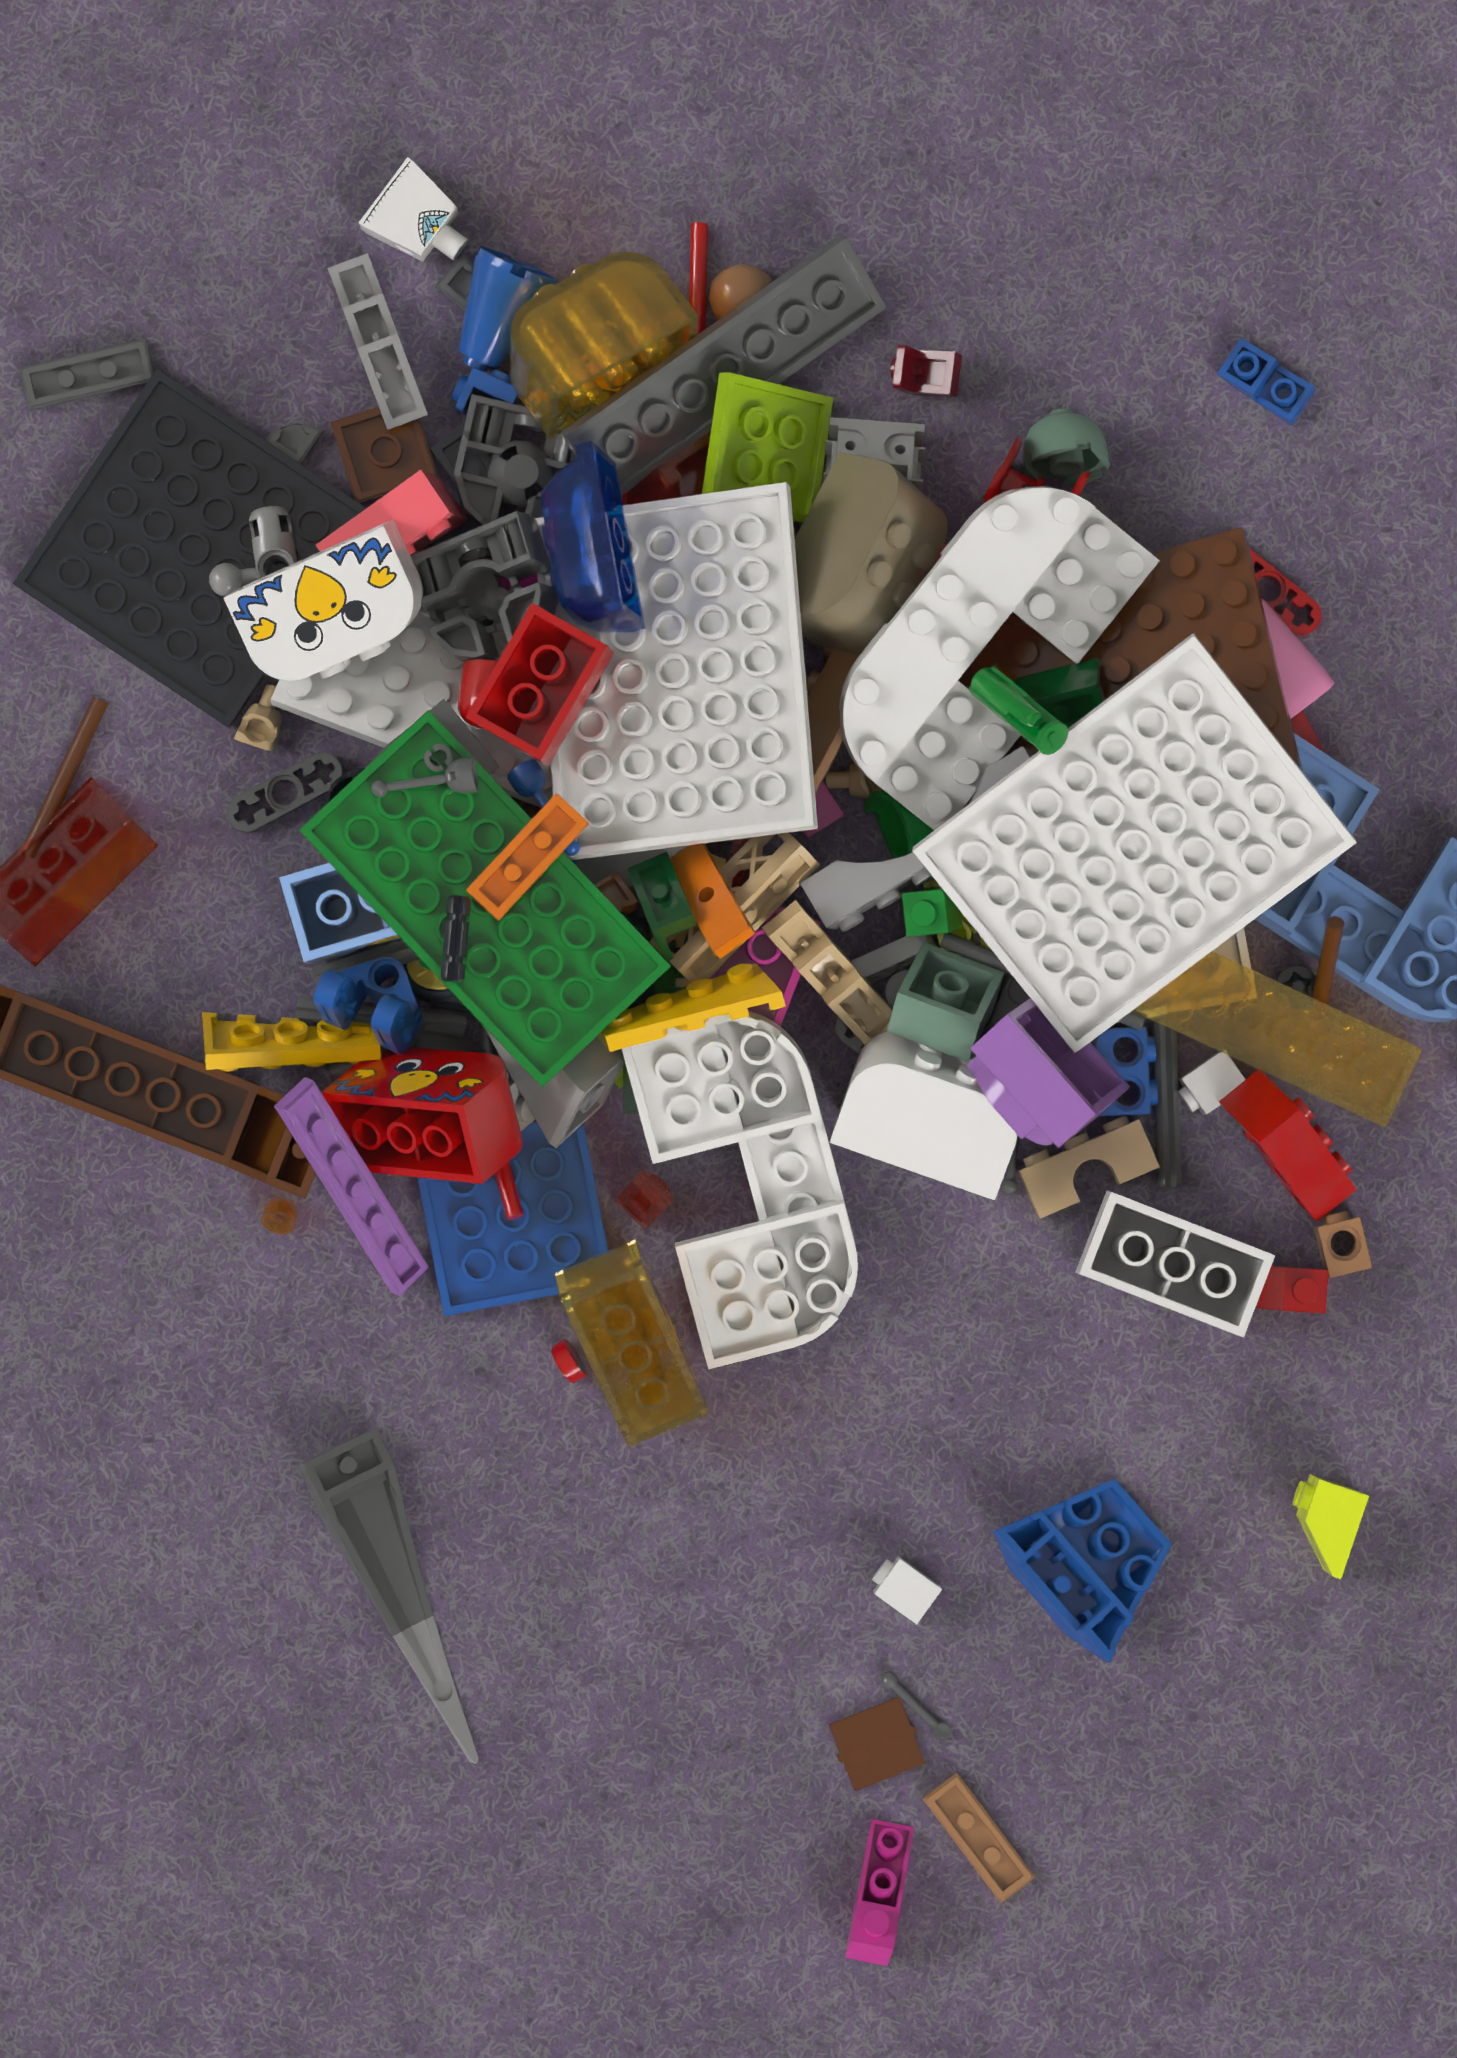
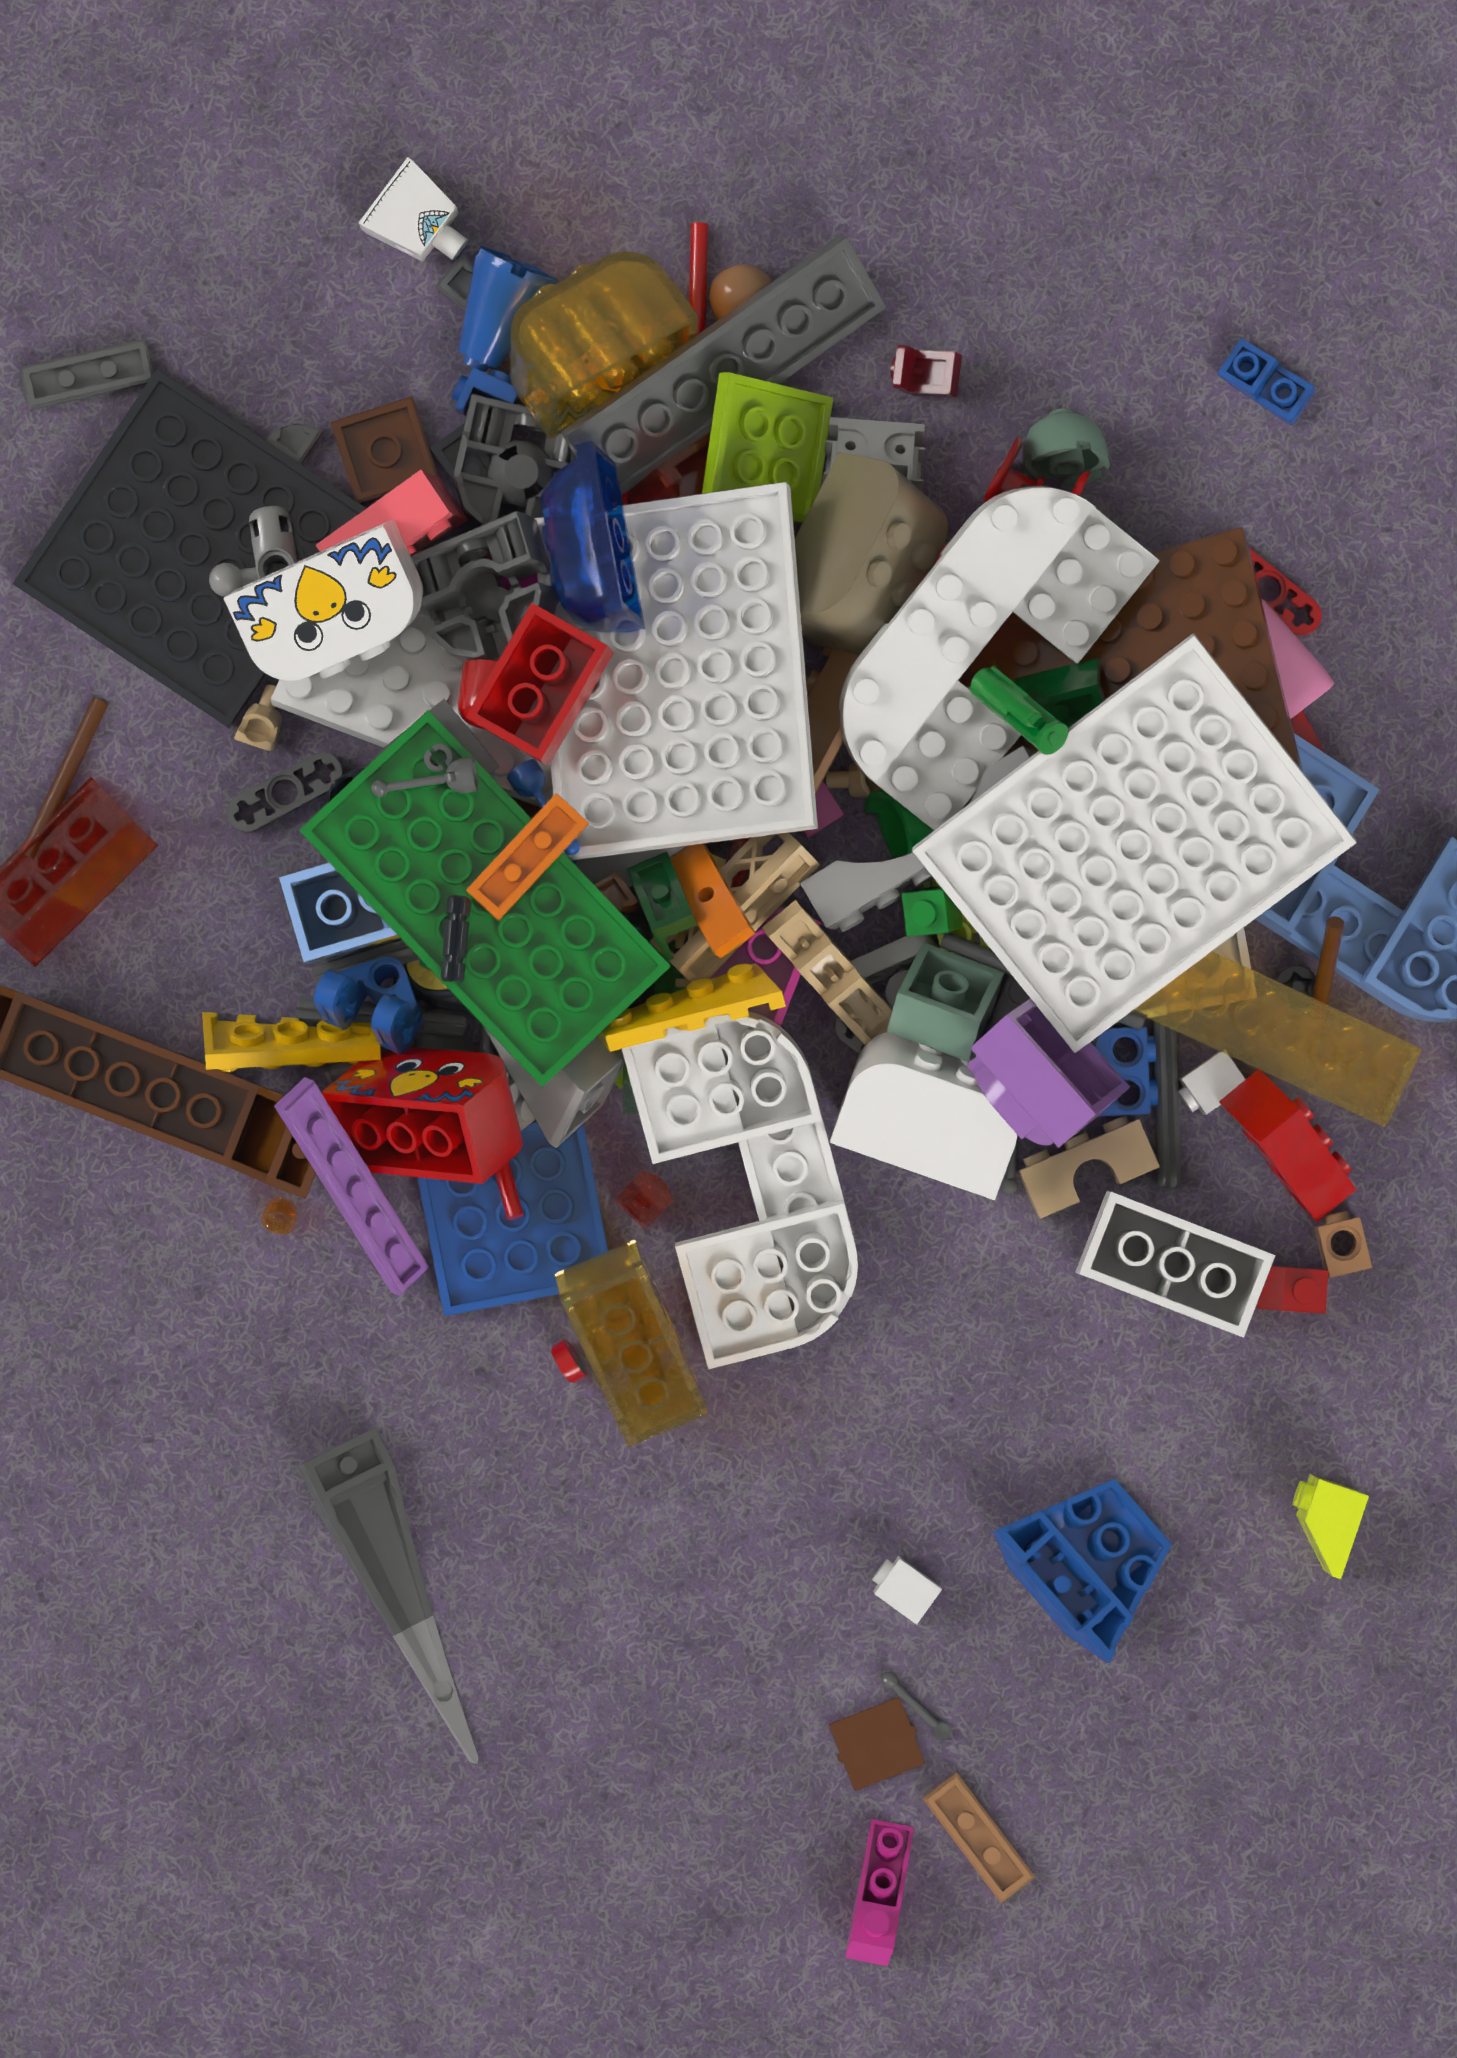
light grey slope [327,253,428,430] -> none

